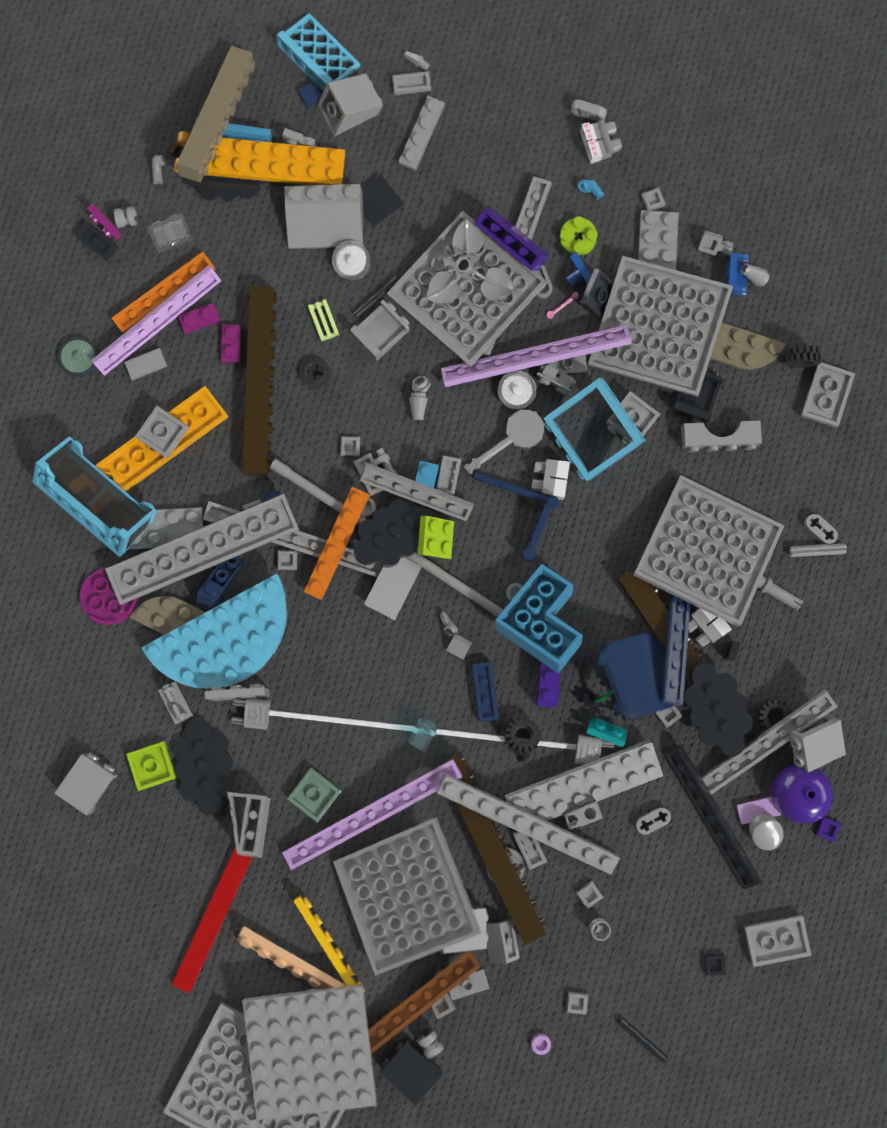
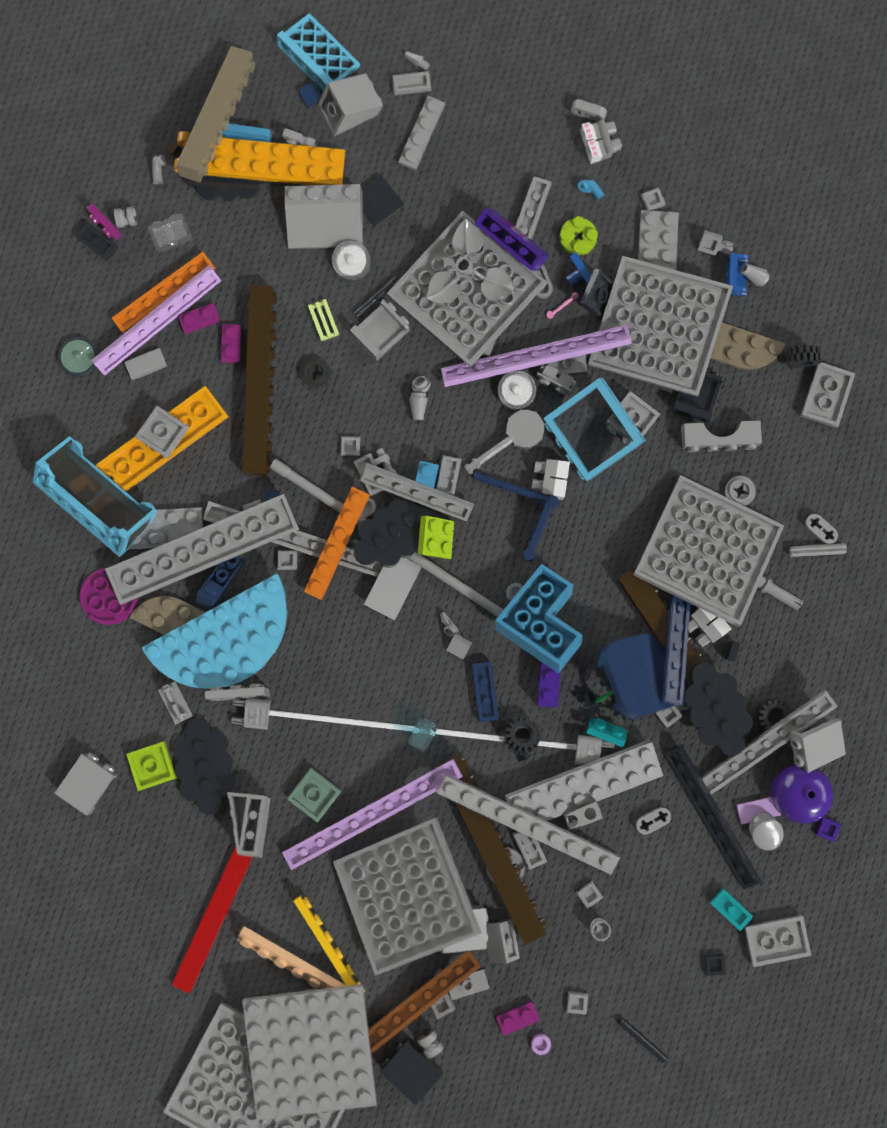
none -> magenta plate [496,1000,540,1036]
none -> teal plate [710,888,753,931]
none -> light grey gear [725,476,756,506]

